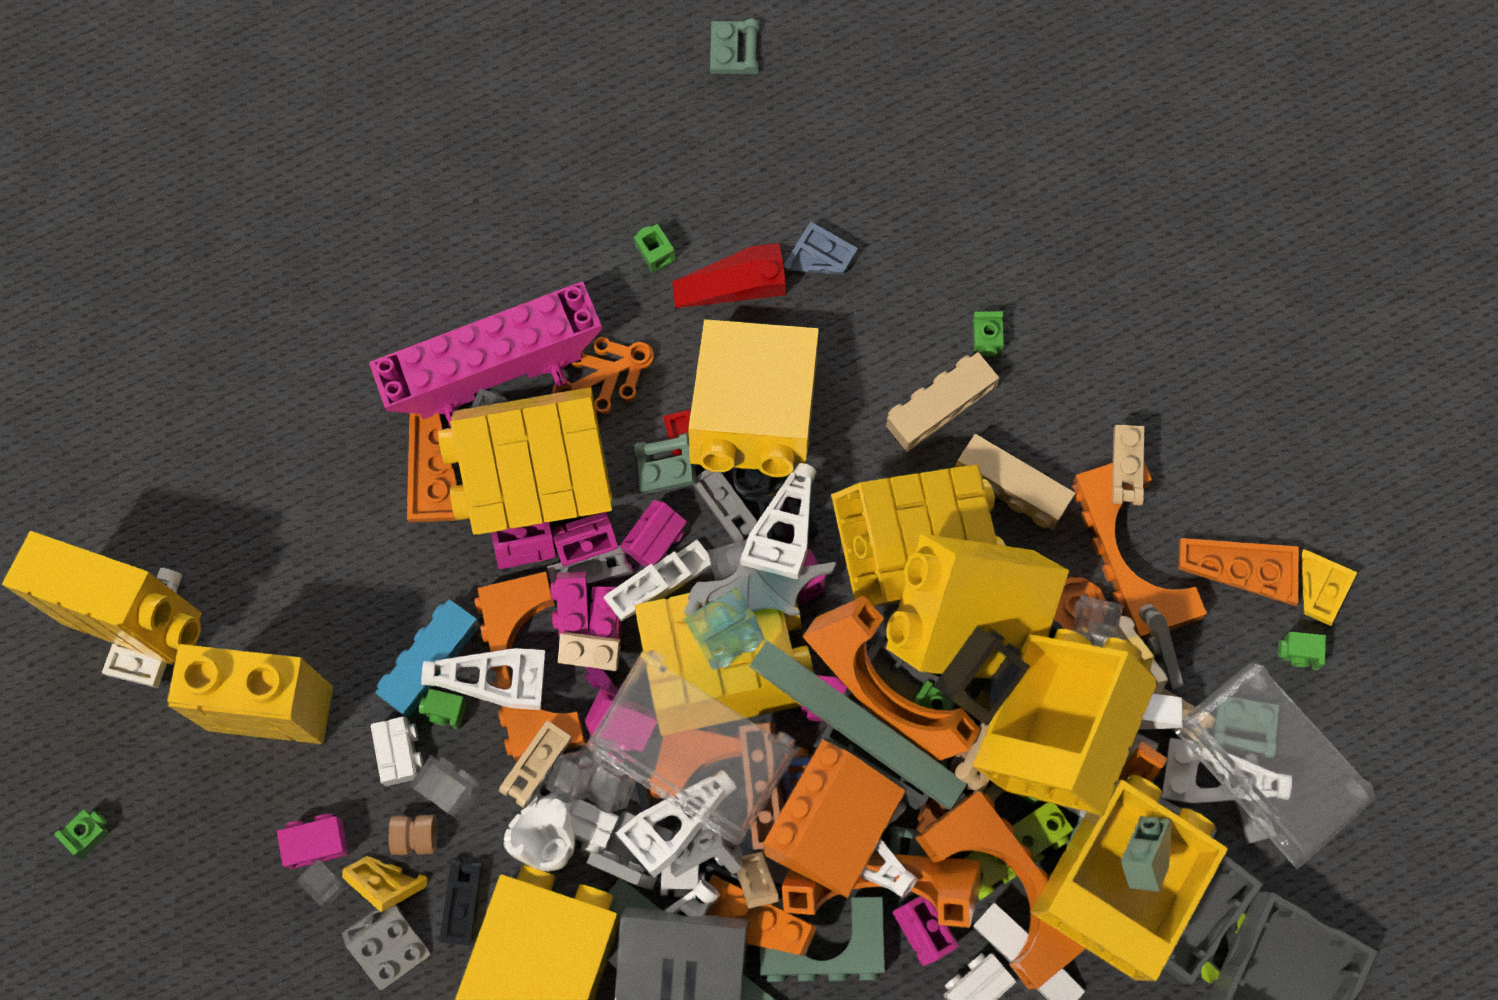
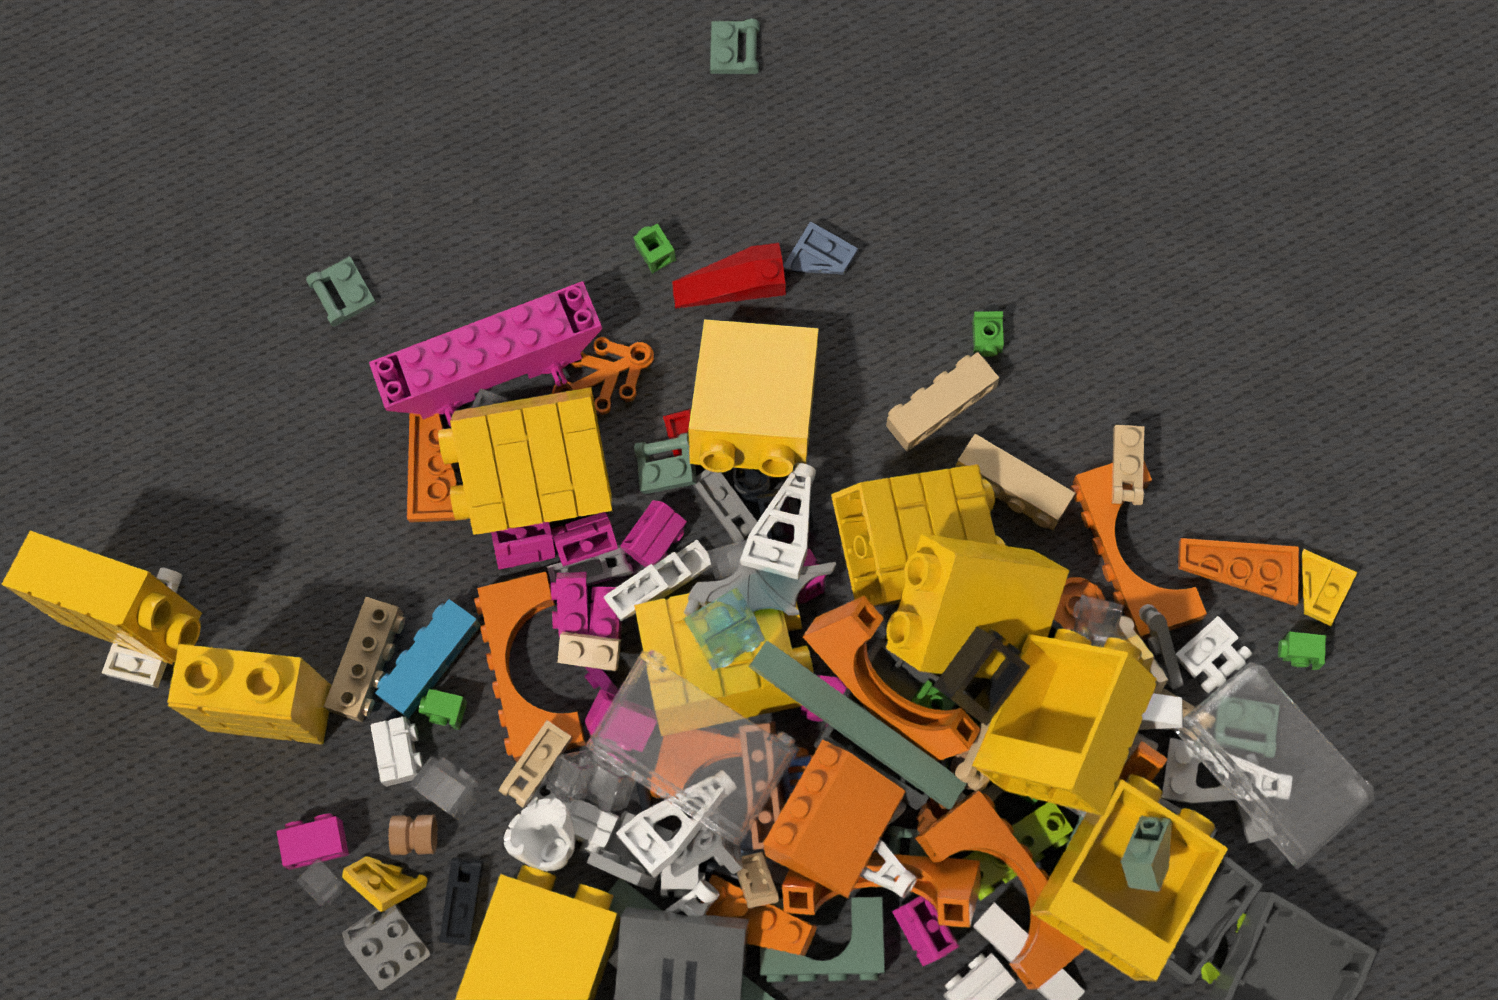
bright green brick [54,809,110,859] -> none
white plate [421,648,545,710] -> none
none -> sand green plate [306,257,376,326]
none -> tan brick [324,597,405,723]
none -> white plate [1176,616,1252,693]

